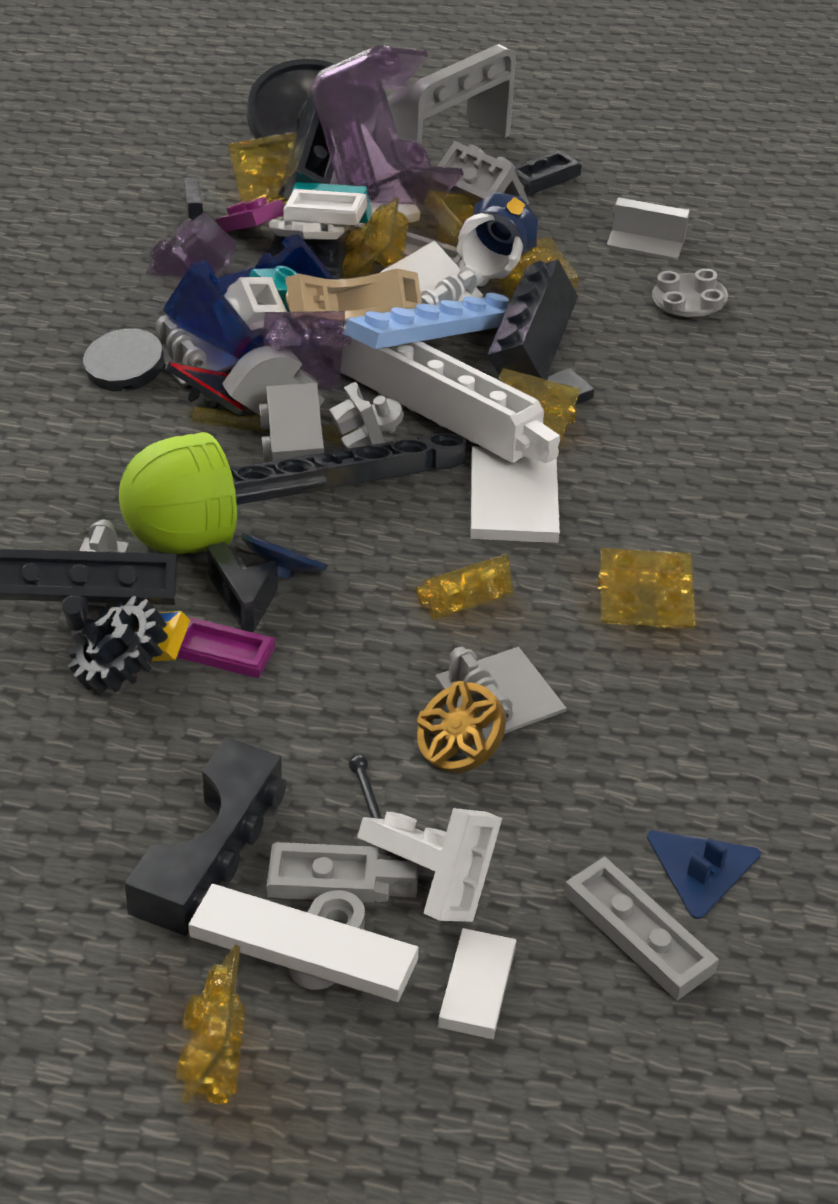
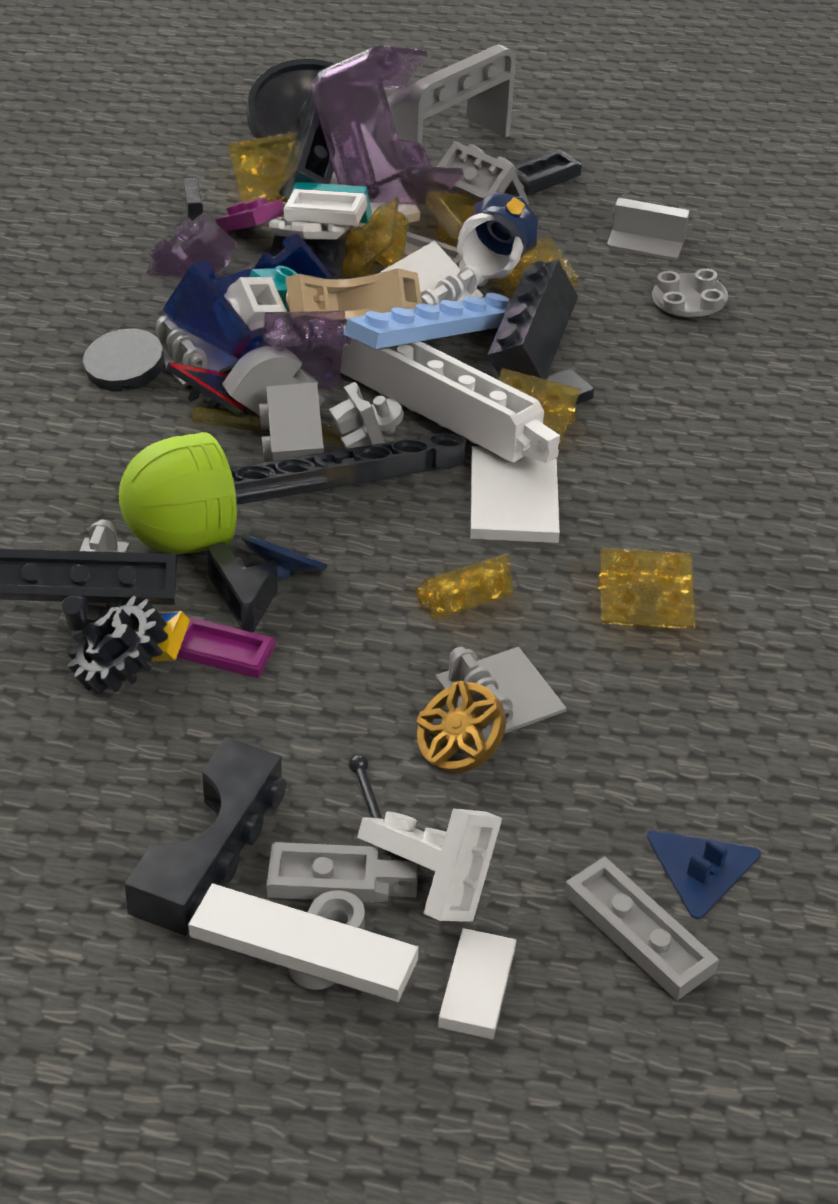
clear yellow hinge [176,945,245,1104] -> none

